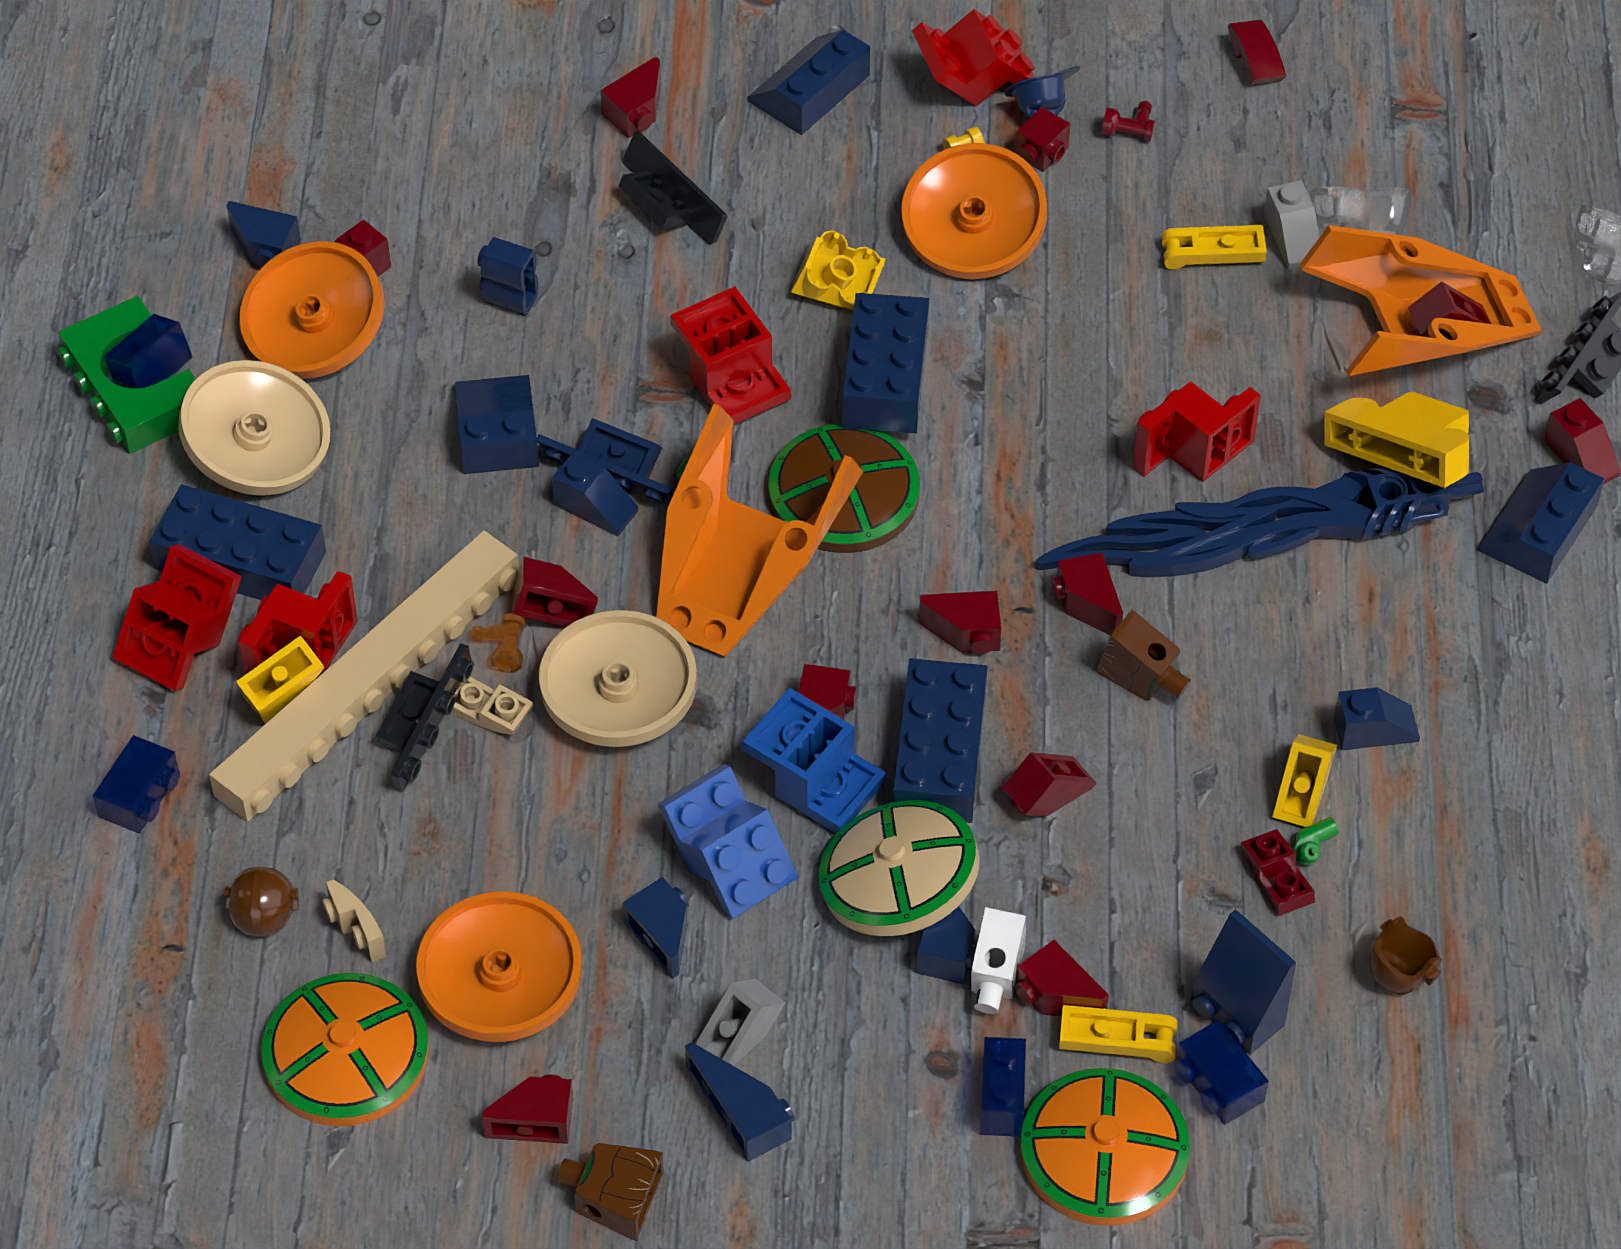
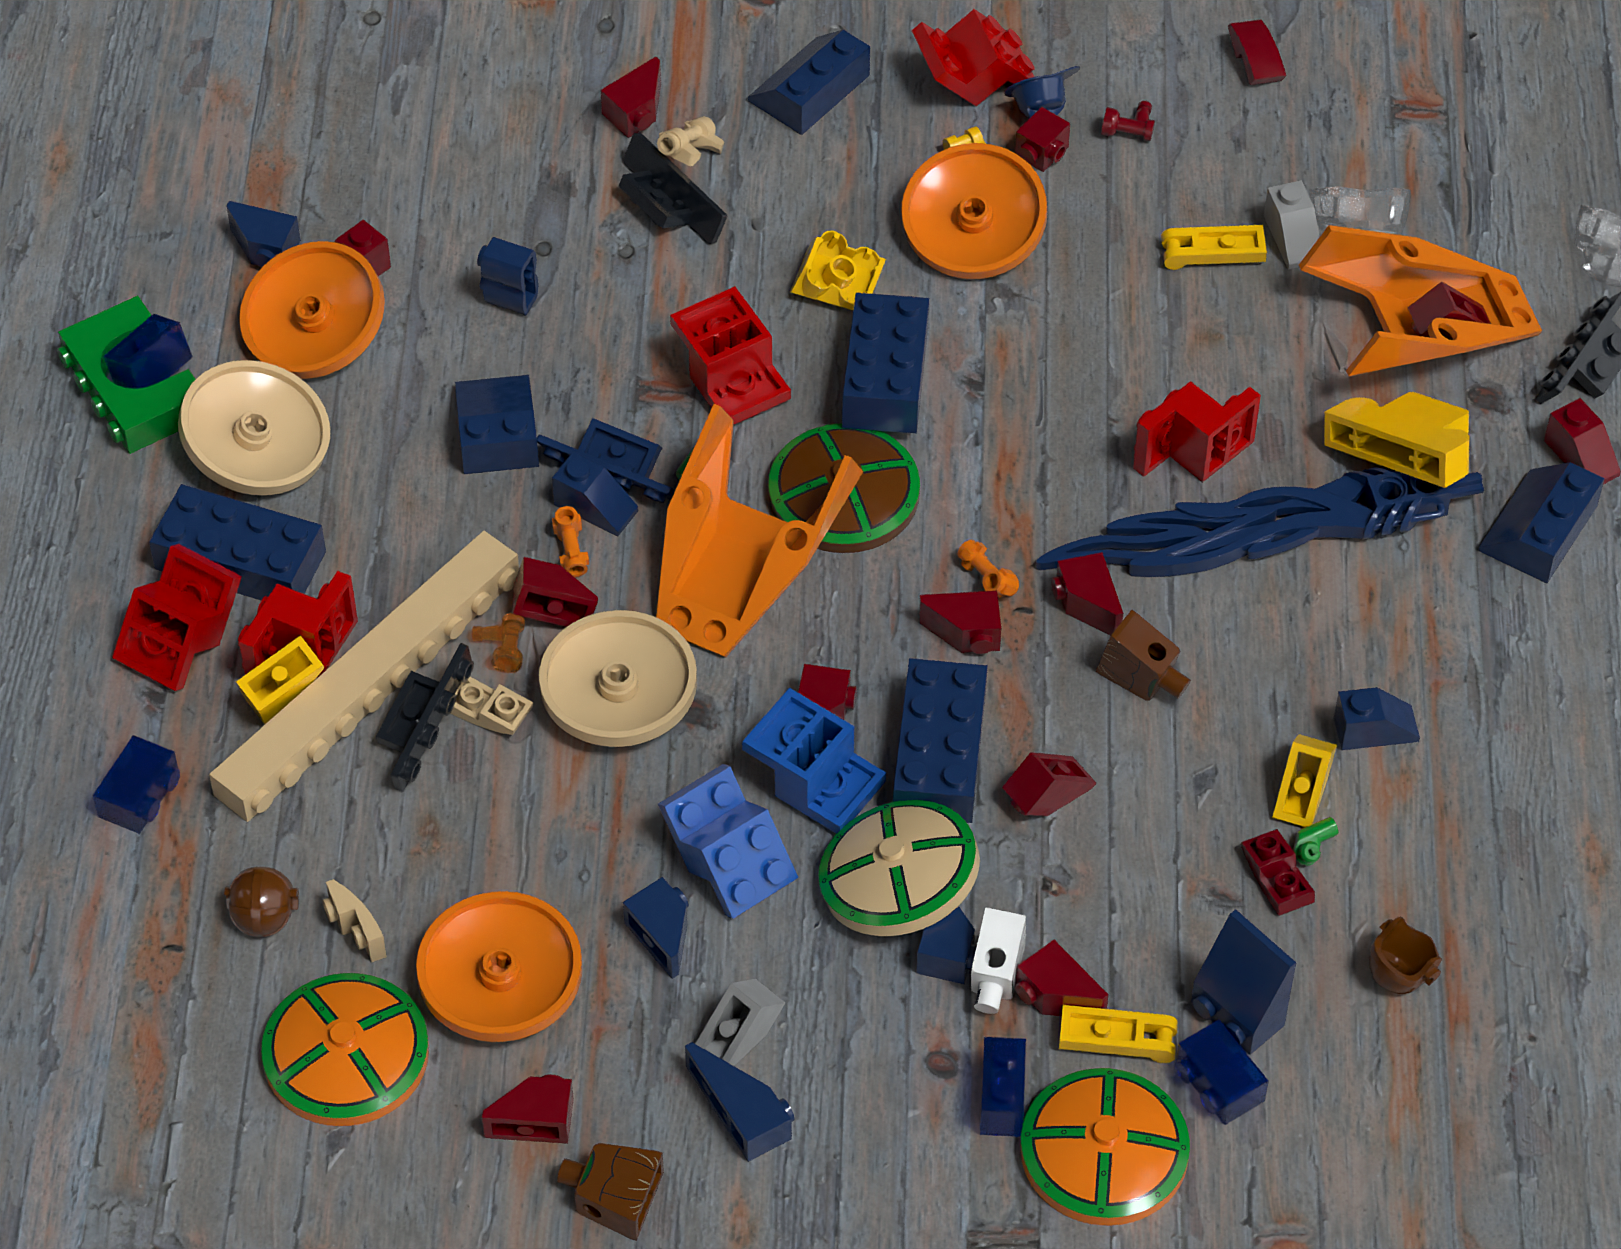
none -> orange bar [552,506,589,577]
none -> tan piece [657,116,724,166]
none -> orange bar [957,540,1019,598]

